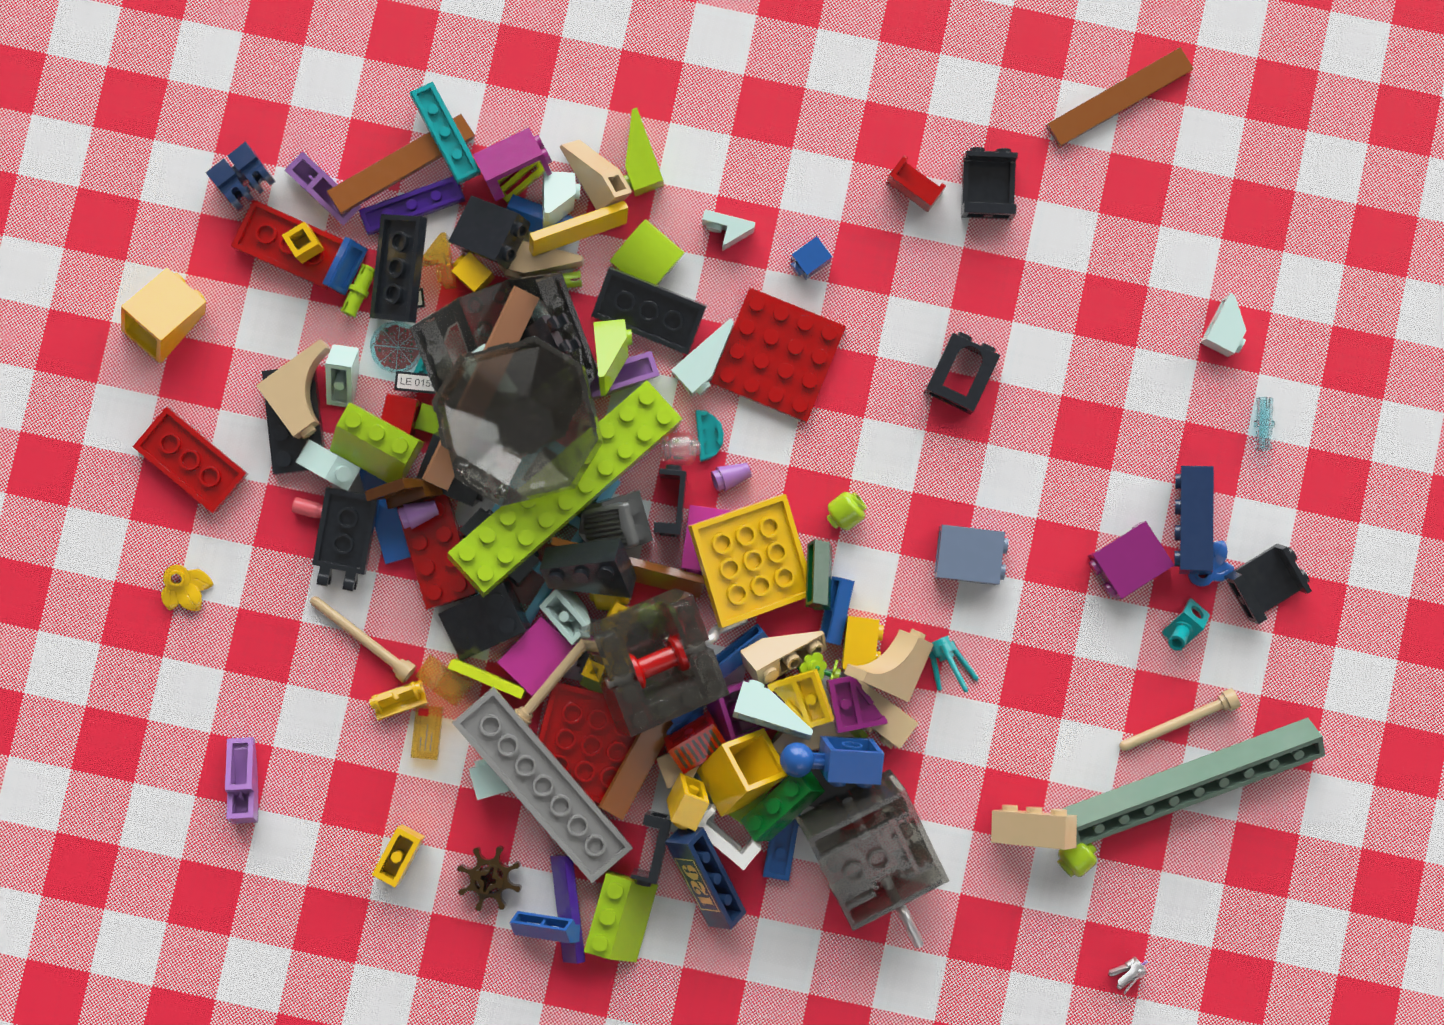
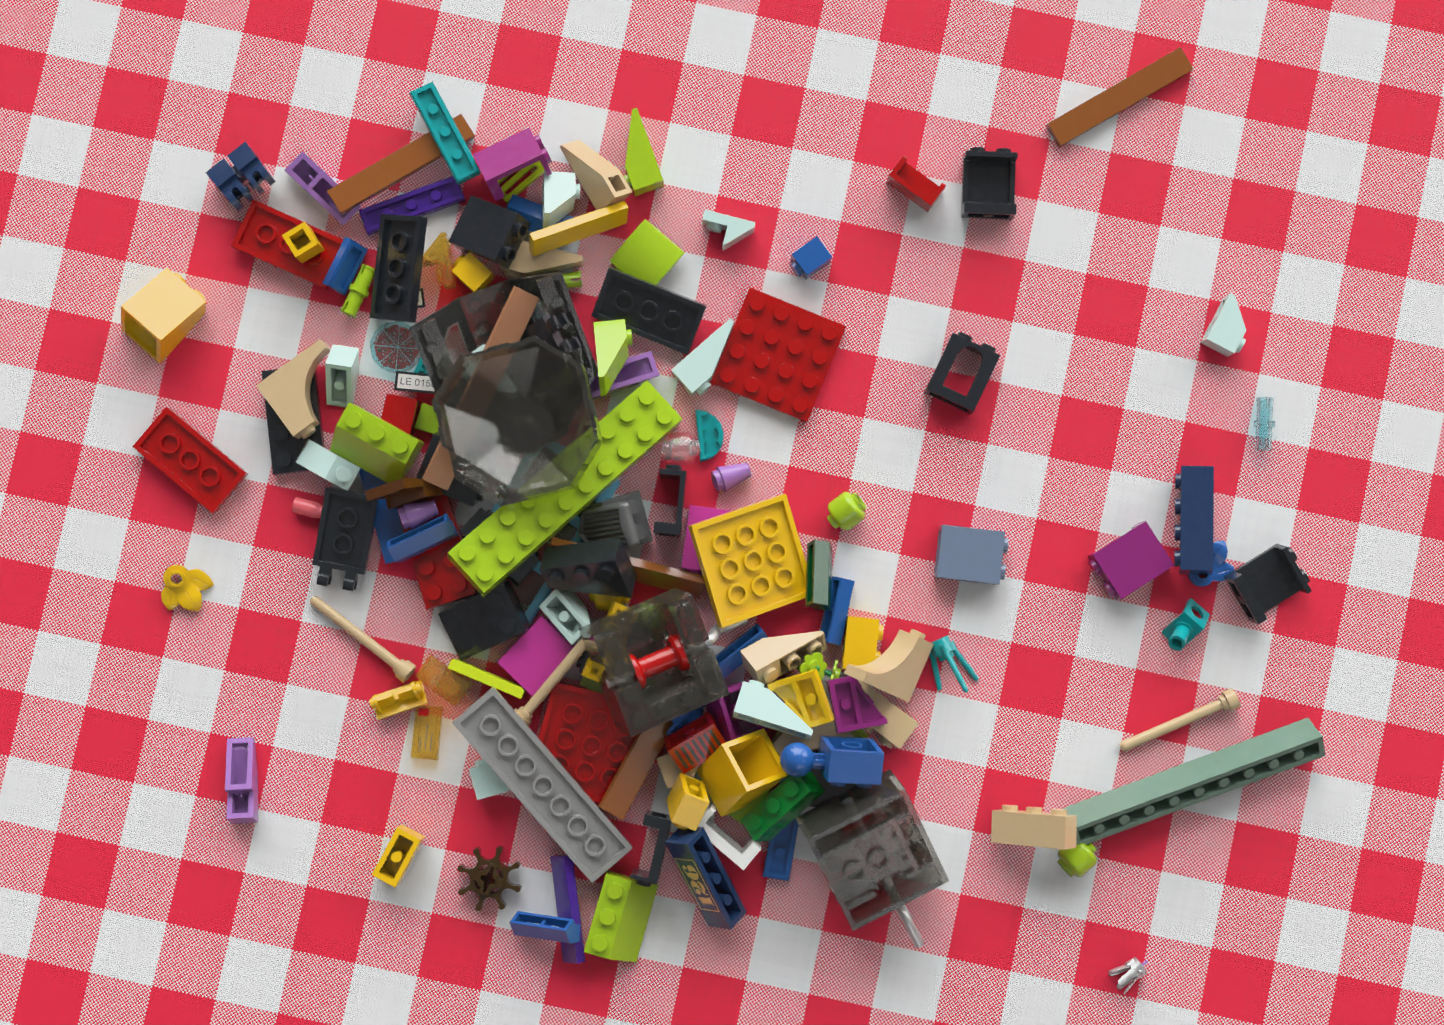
none -> blue piece [387,513,459,563]

